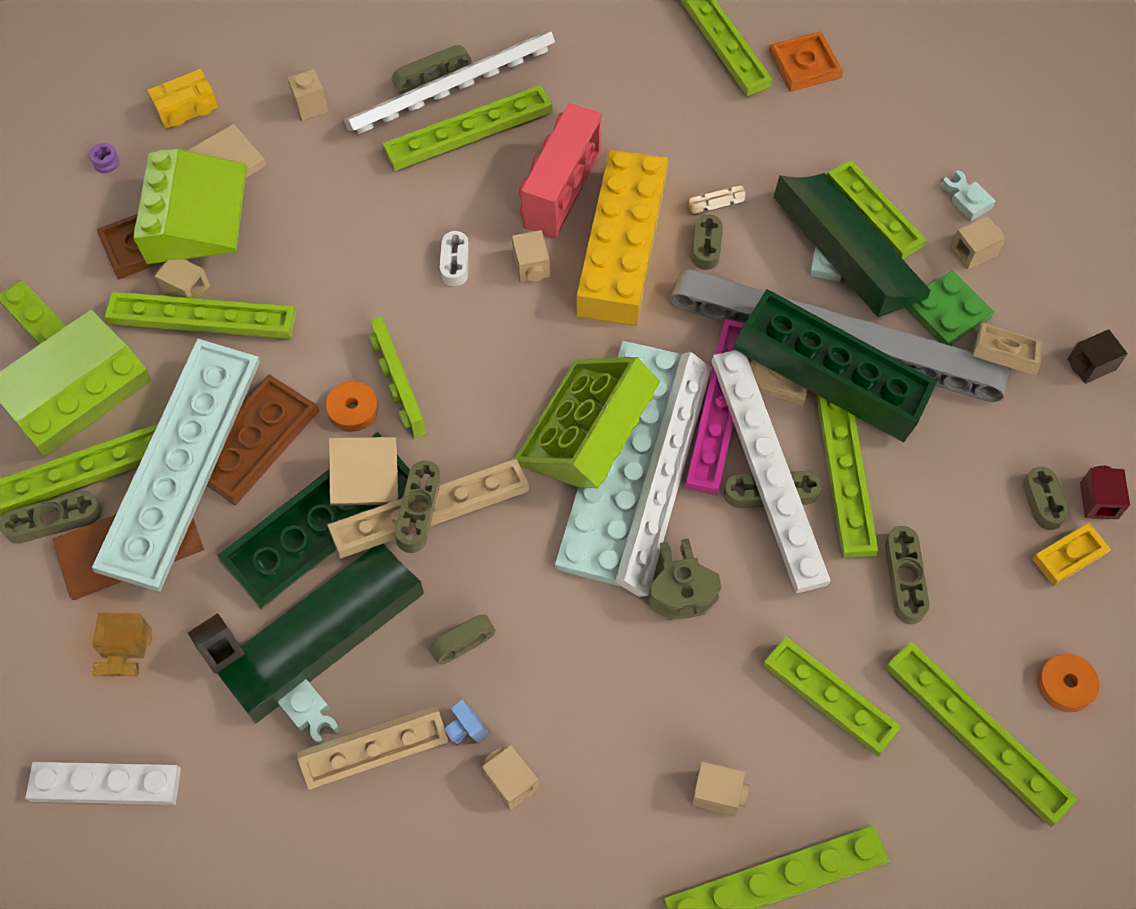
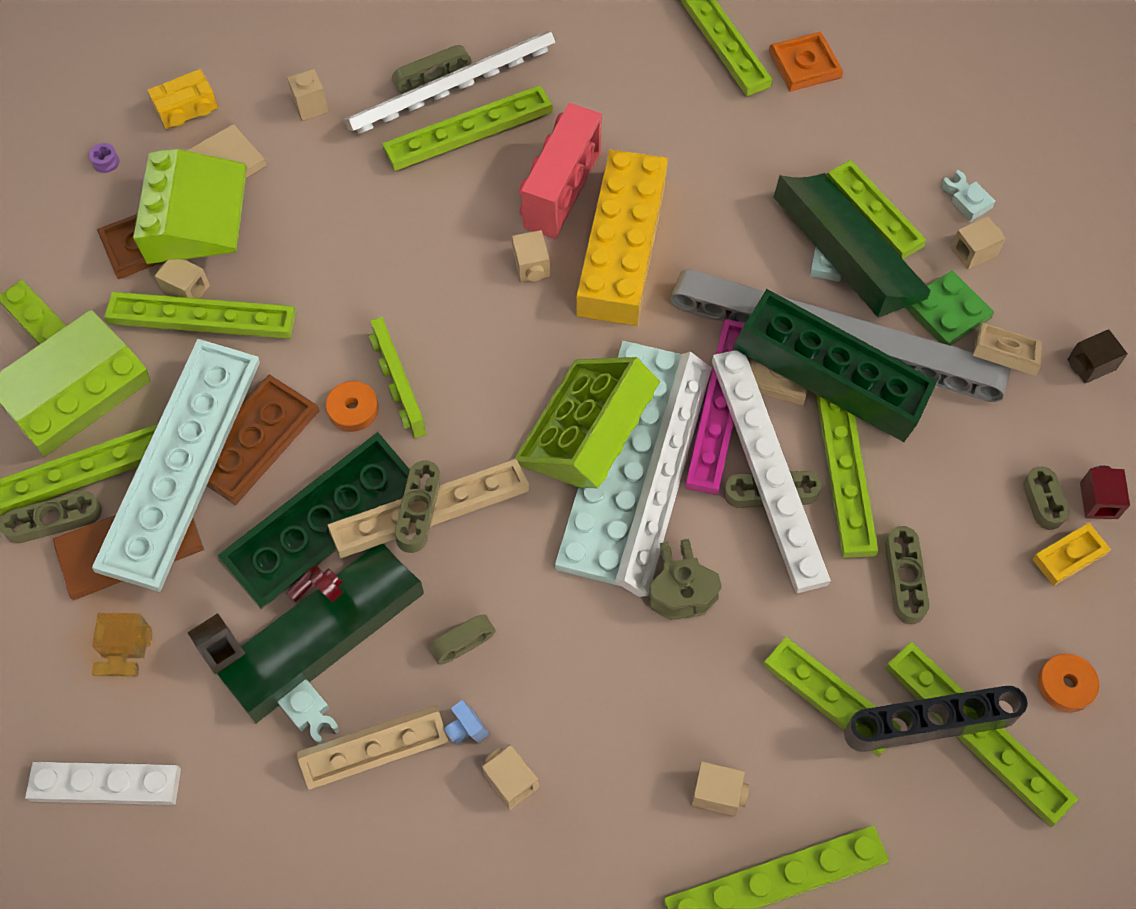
tan tile [329,437,398,506] -> none
white beam [440,231,470,287] -> none
tan axle [688,184,746,214] -> none
olive beam [692,214,723,270] -> none
none -> dark red plate [286,566,343,602]
none -> black beam [844,685,1028,752]

